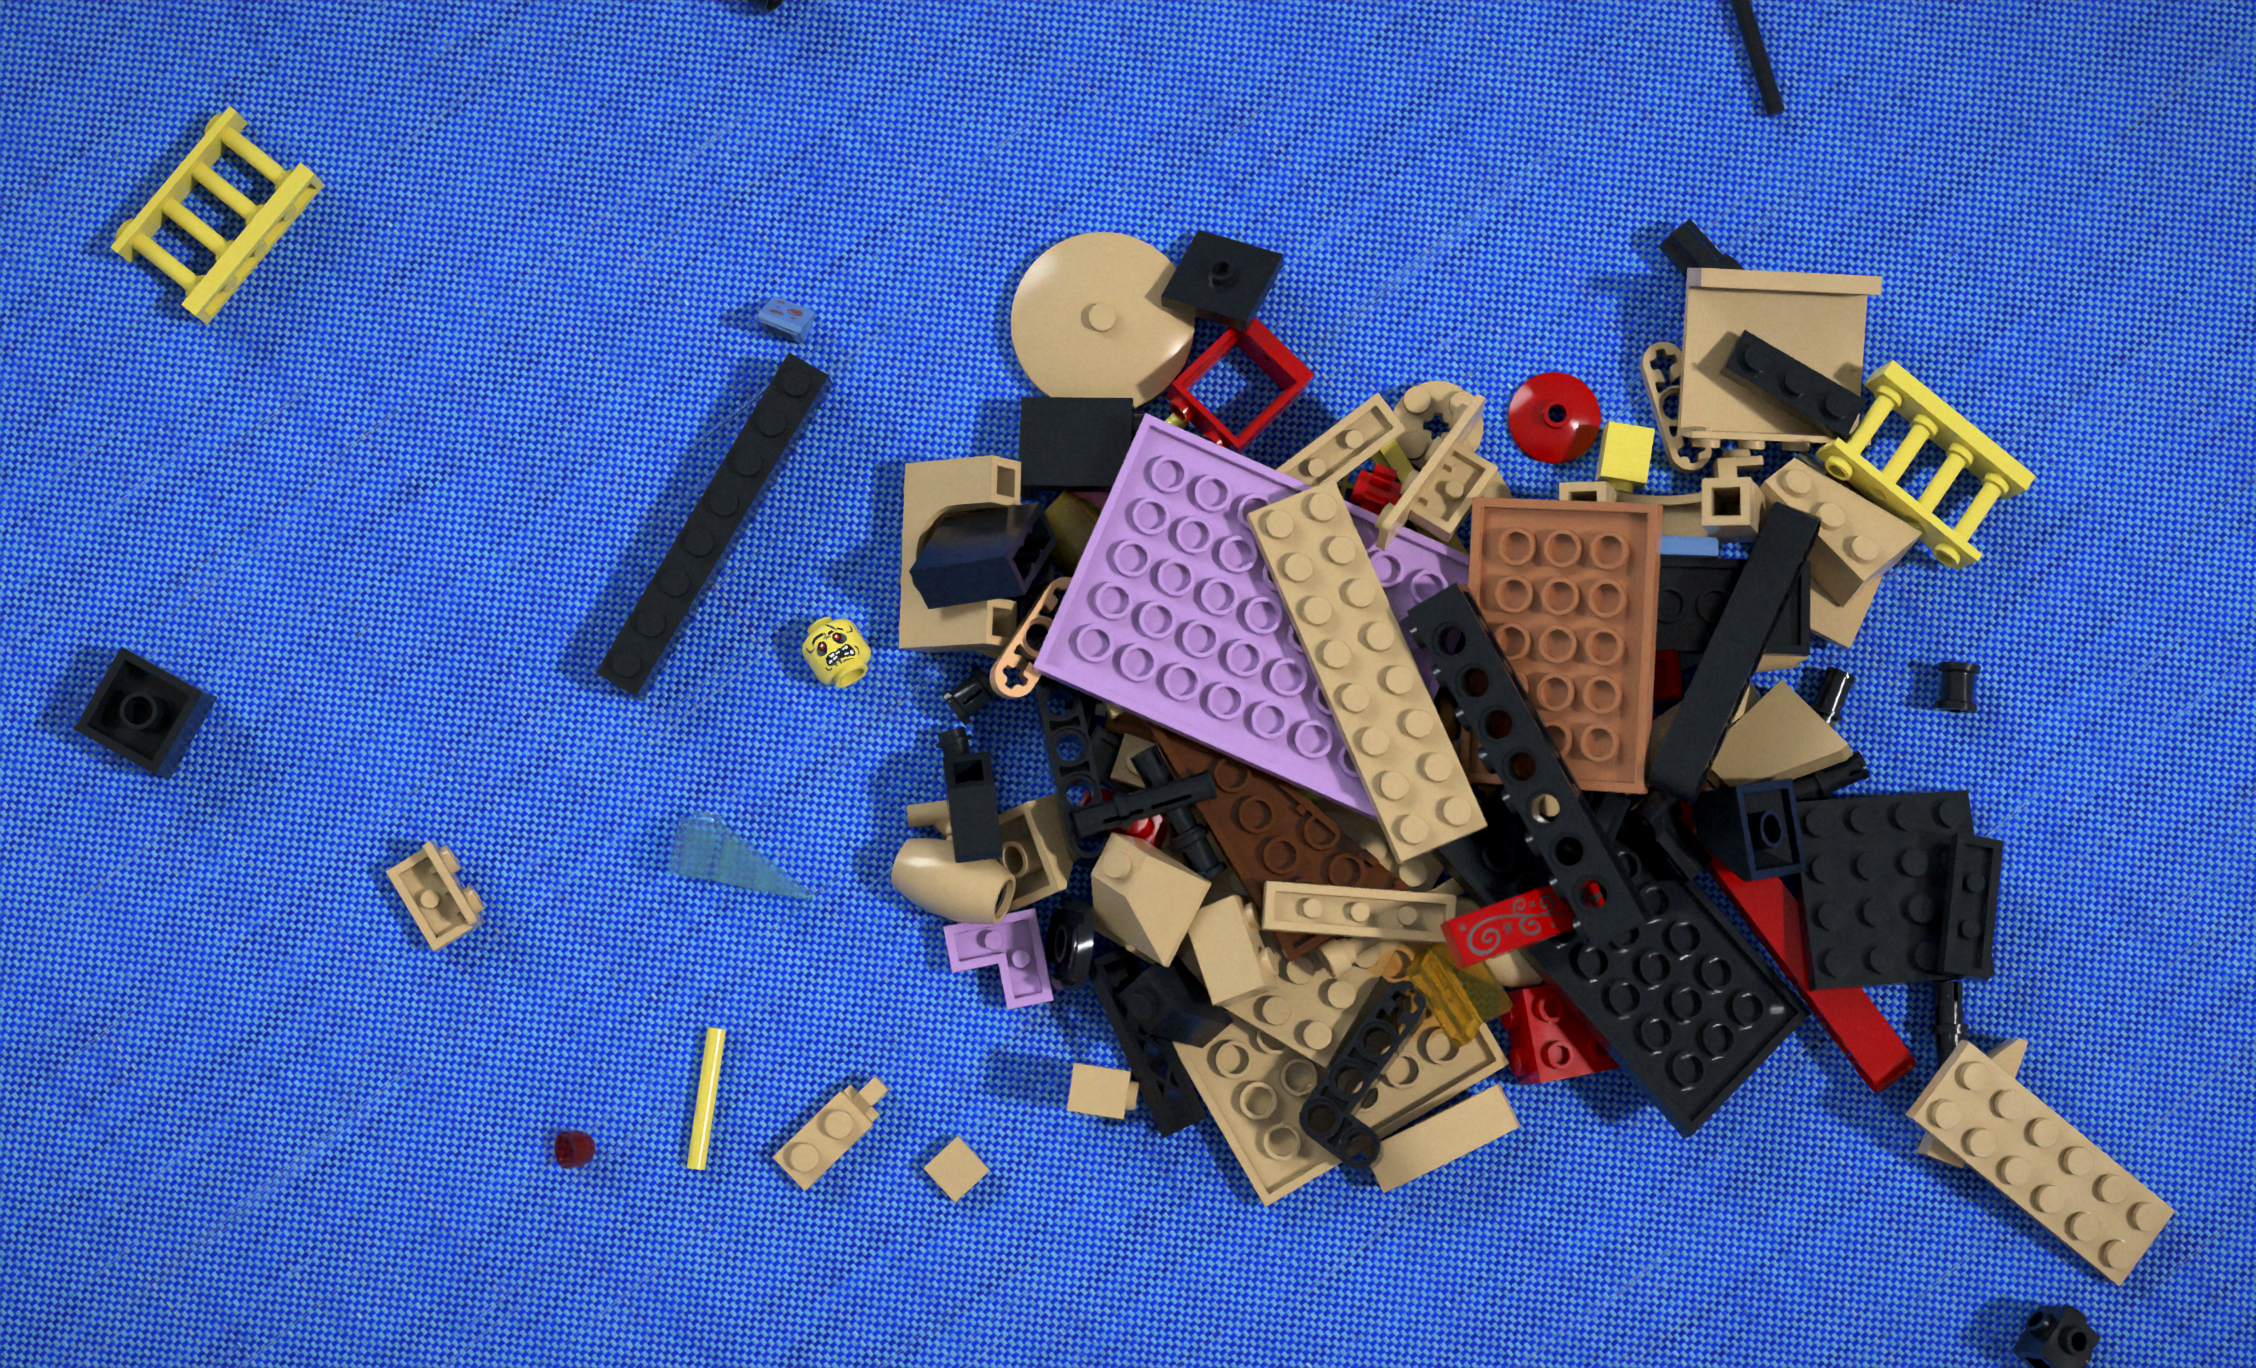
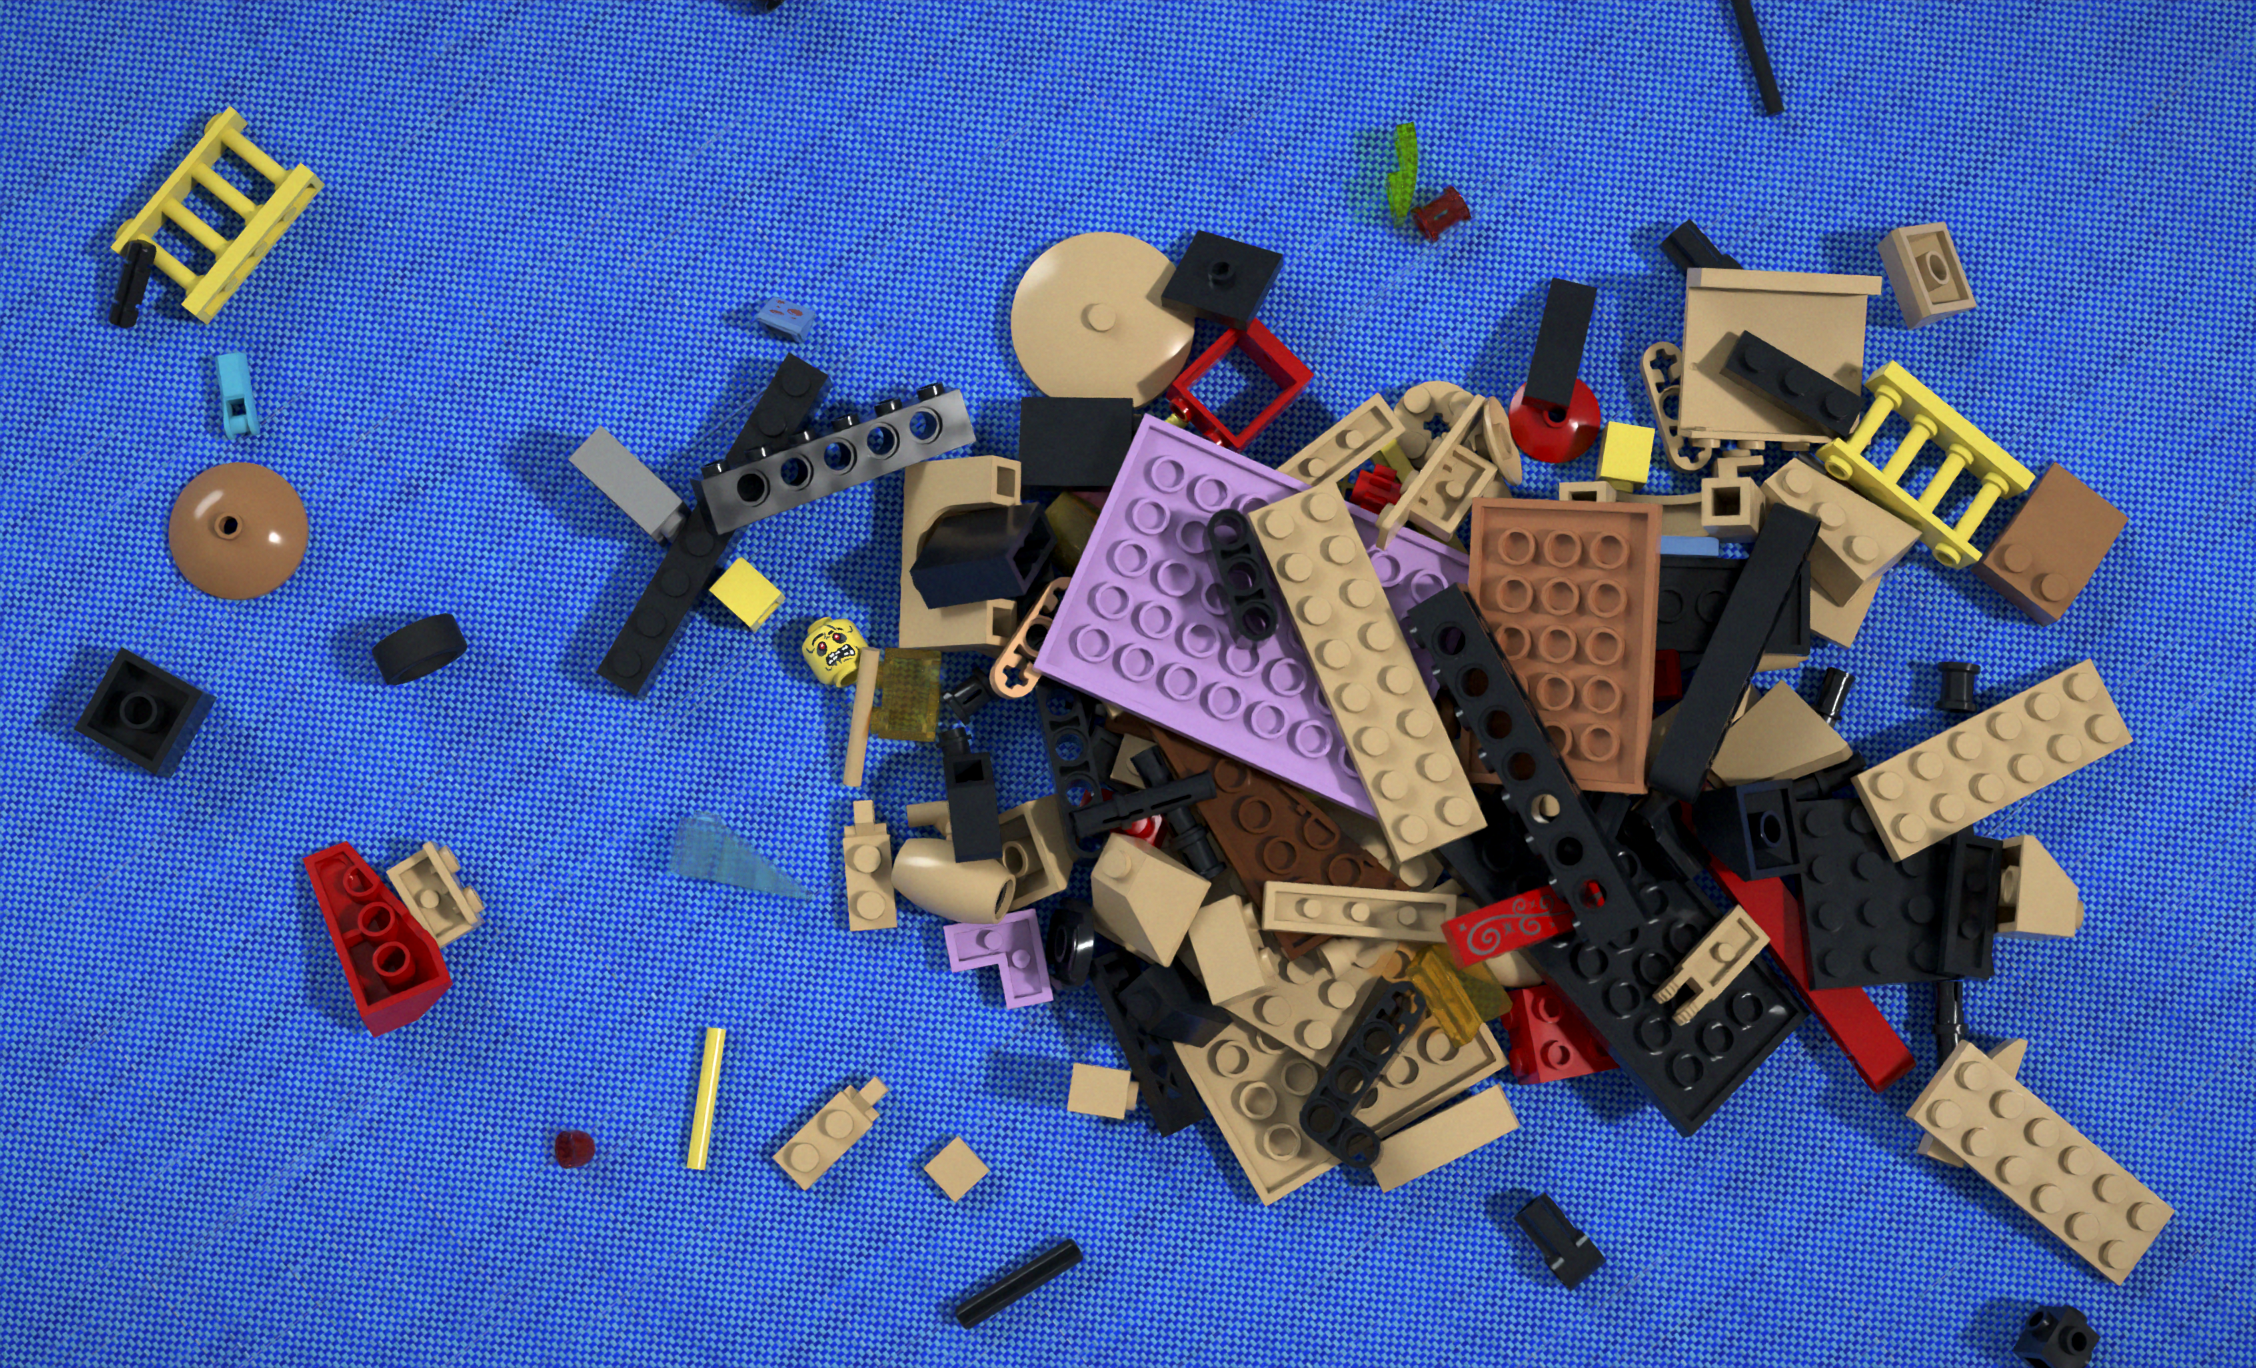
none -> black axle [108,239,157,329]
none -> medium nougat dish [168,462,309,601]
none -> medium azure bar [215,352,260,440]
none -> red wedge [302,841,453,1038]
none -> black tyre [372,613,467,685]
none -> light grey brick [568,425,692,548]
none -> black brick [690,382,977,535]
none -> light yellow panel [709,557,786,632]
none -> tan bar [843,647,880,787]
none -> tan hinge [843,800,898,932]
none -> clear yellow cylinder [870,647,942,742]
none -> black axle [954,1239,1083,1330]
none -> black beam [1202,509,1278,650]
none -> clear neon green slope [1384,122,1418,228]
none -> clear red bush [1410,185,1472,244]
none -> tan dish [1475,396,1522,486]
none -> black piece [1513,1192,1607,1292]
none -> black slope [1521,277,1597,416]
none -> tan hinge [1653,904,1770,1026]
none -> tan plate [1850,658,2133,863]
none -> tan slope [1877,221,1977,331]
none -> medium nougat slope [1970,462,2129,627]
none -> tan slope [1994,835,2084,941]

